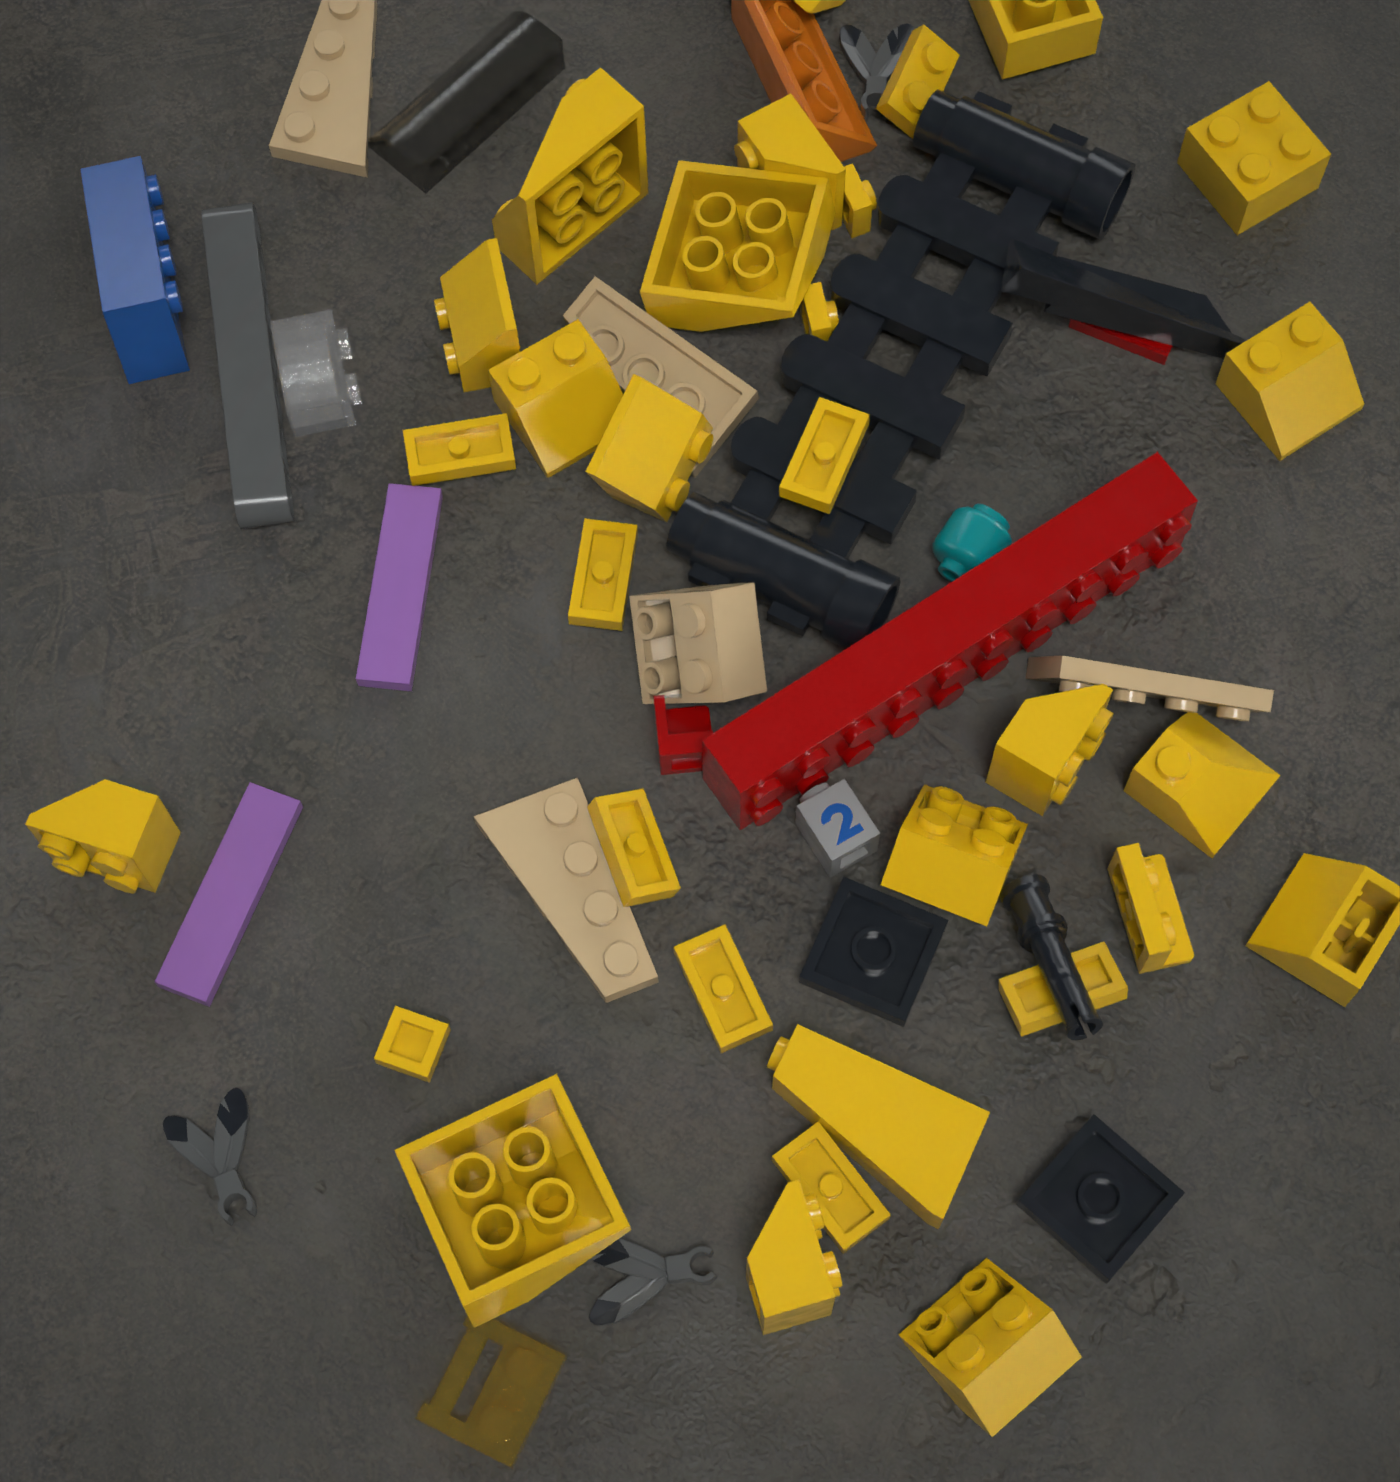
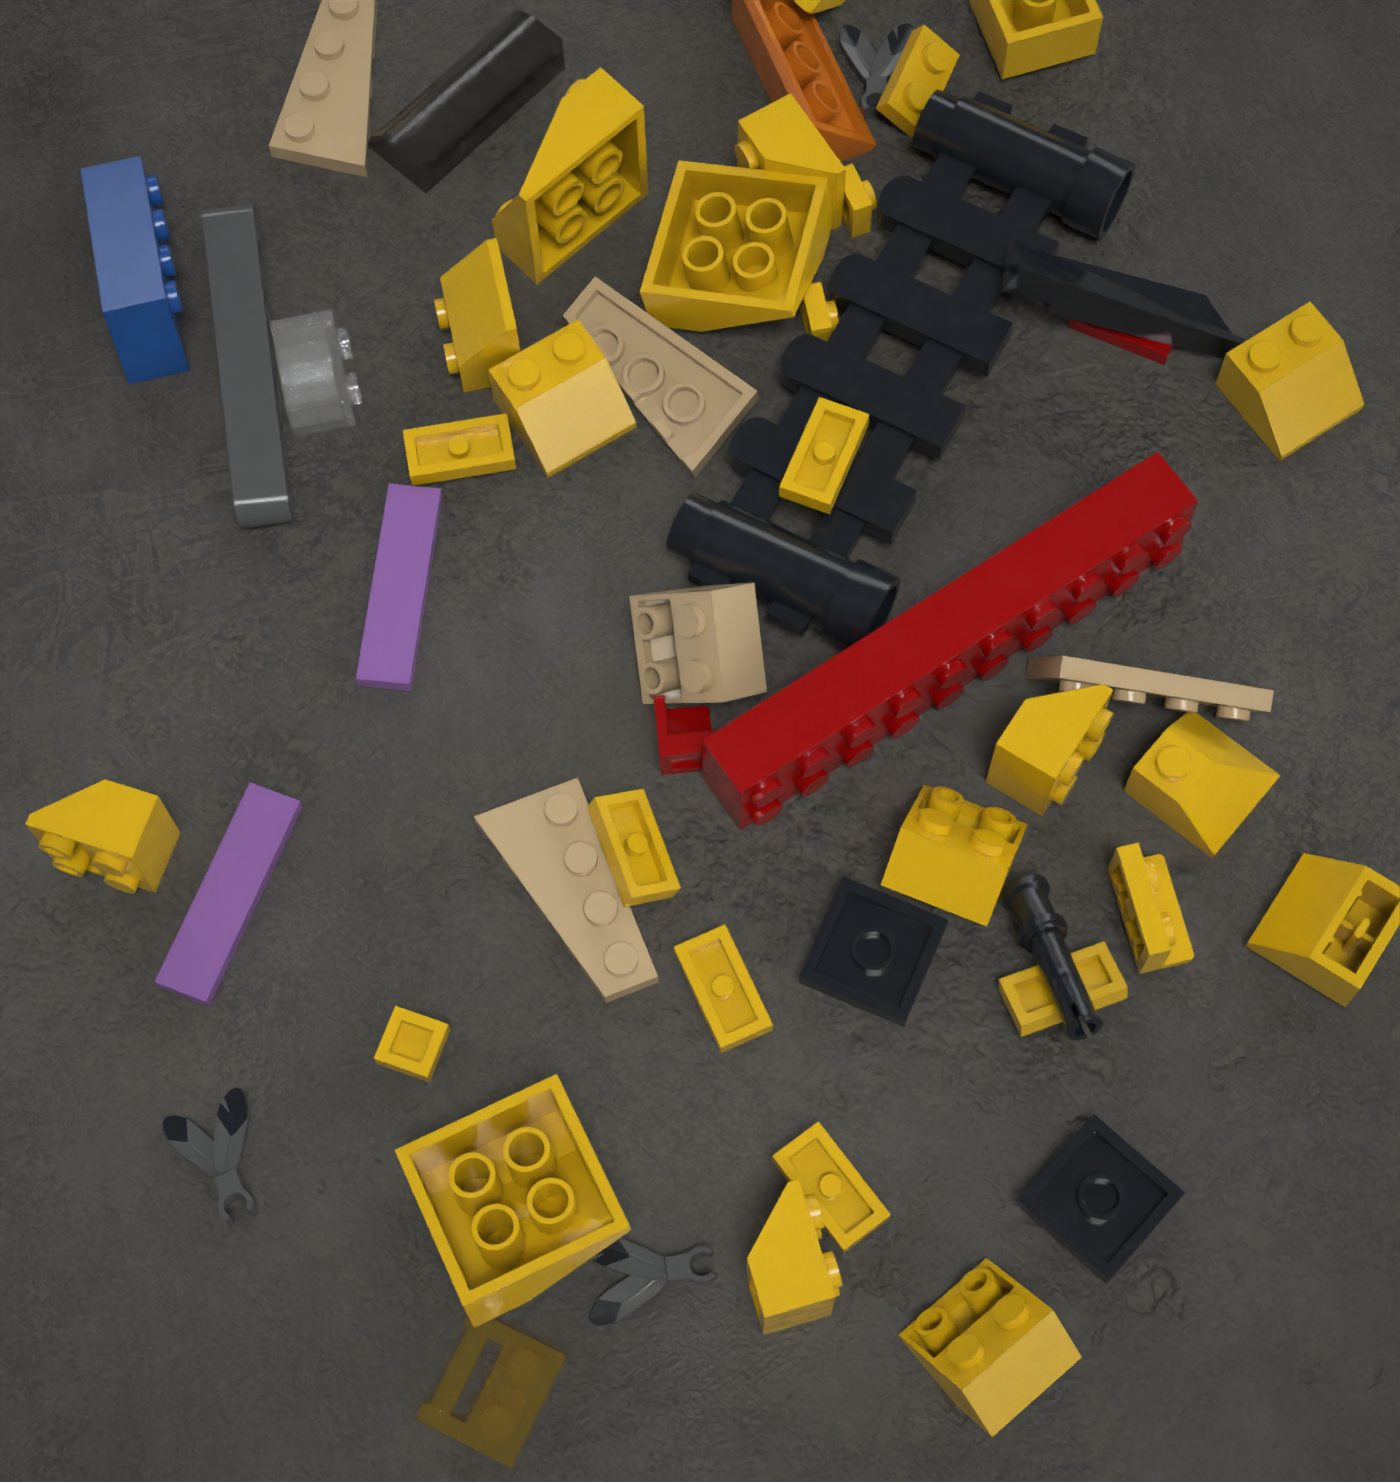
yellow plate [568,518,638,631] -> none
yellow slope [585,374,713,522] -> none
yellow slope [767,1024,990,1229] -> none
light grey brick [795,778,880,878] -> none
teal head [932,504,1013,582] -> none
yellow brick [1177,81,1331,236] -> none

